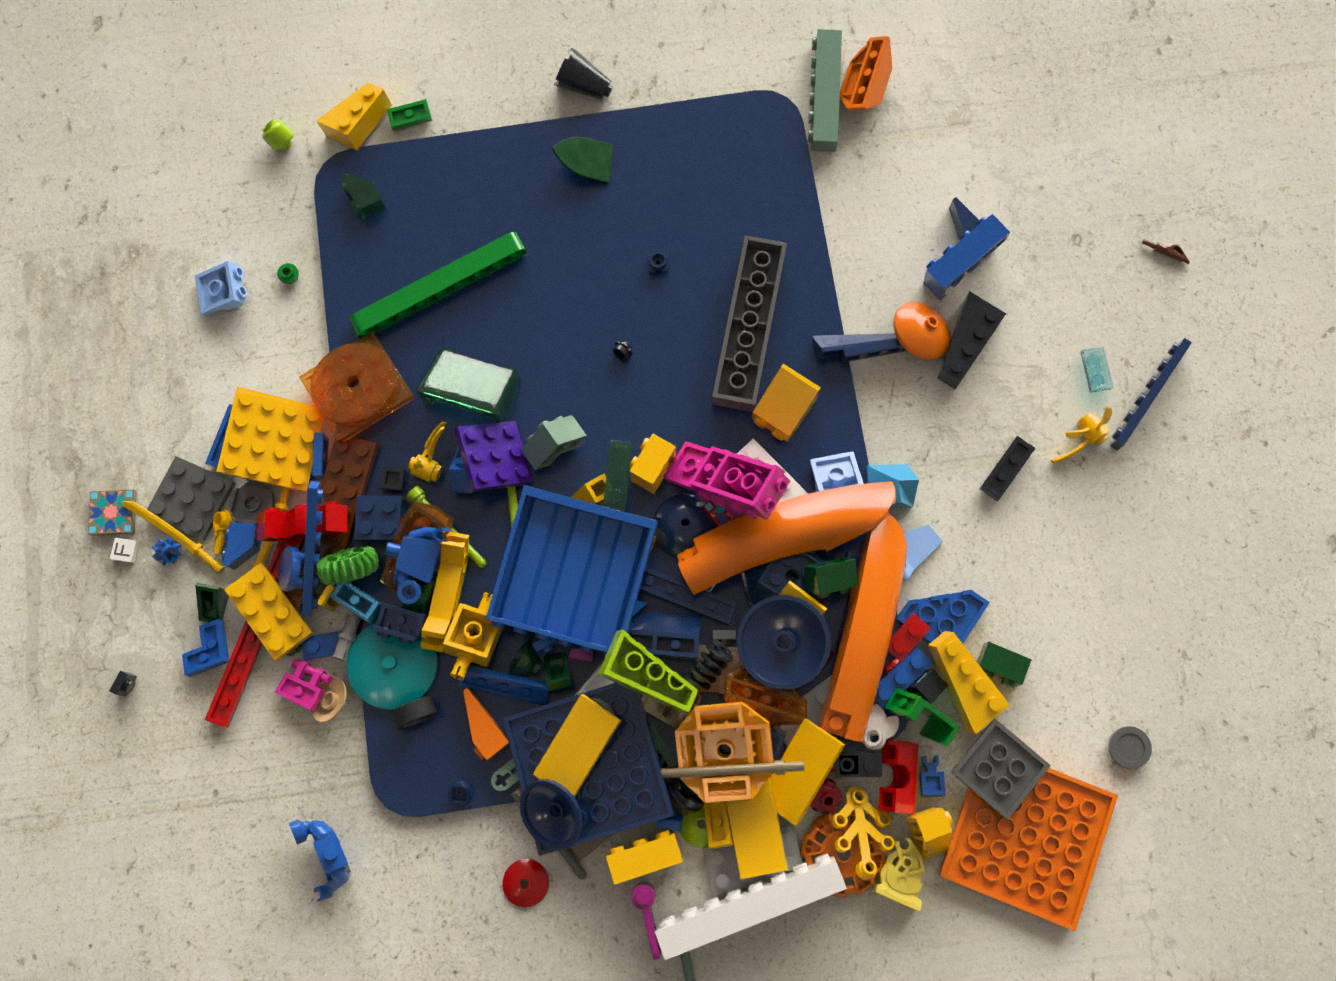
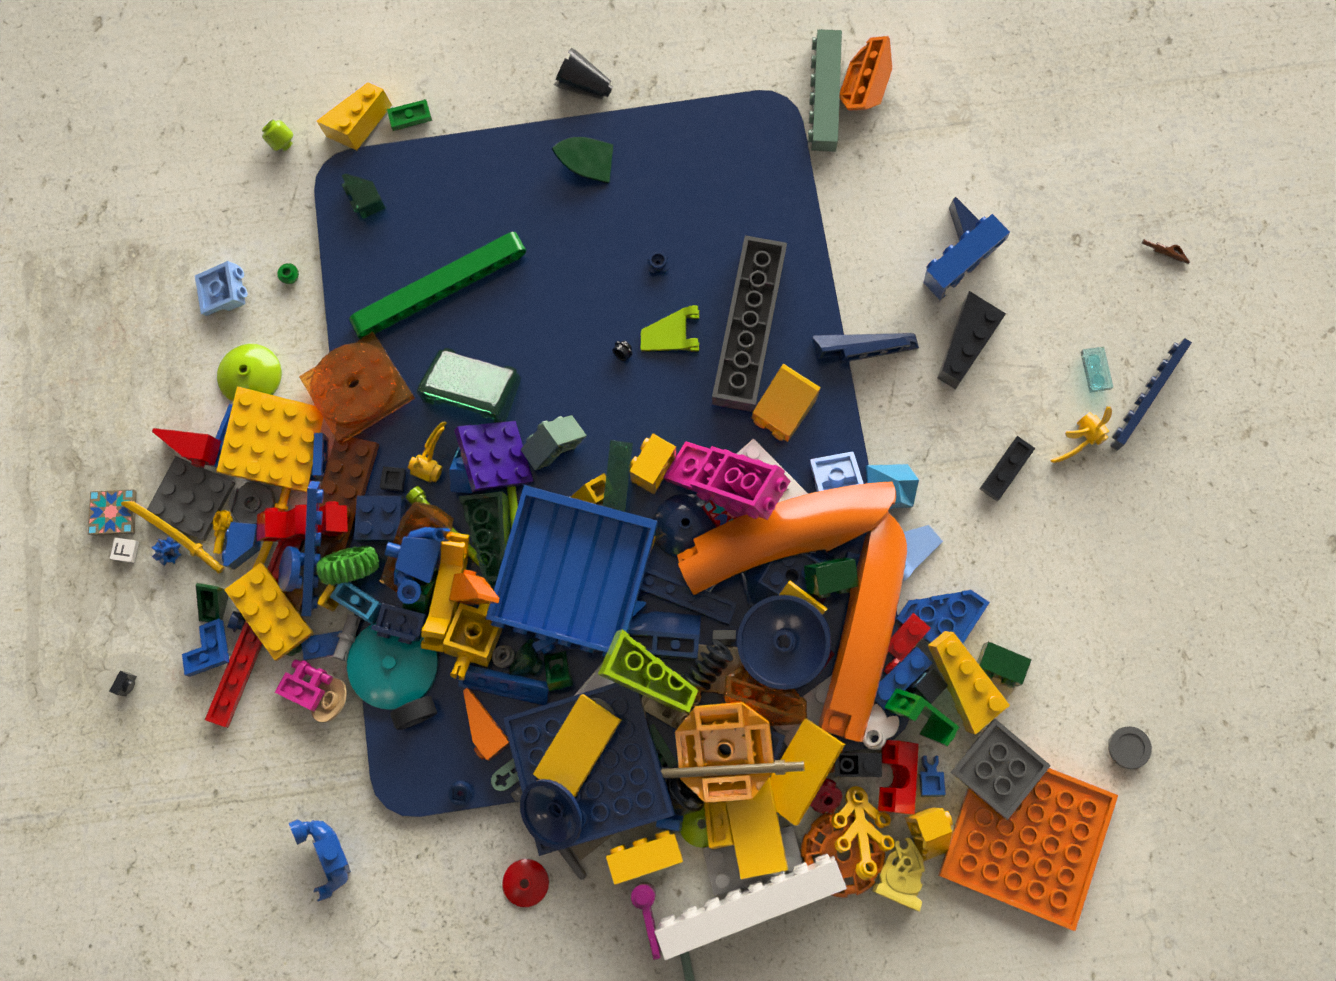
magenta tile [569,649,595,663] -> none
orange dish [893,302,951,360] -> none
none -> red slope [152,428,221,468]
none -> lime dish [217,344,282,402]
none -> dark blue plate [227,611,245,632]
none -> orange slope [449,570,499,605]
none -> clear green wedge [459,491,511,586]
none -> light grey plate [492,645,515,668]
none -> lime flag [641,305,699,352]

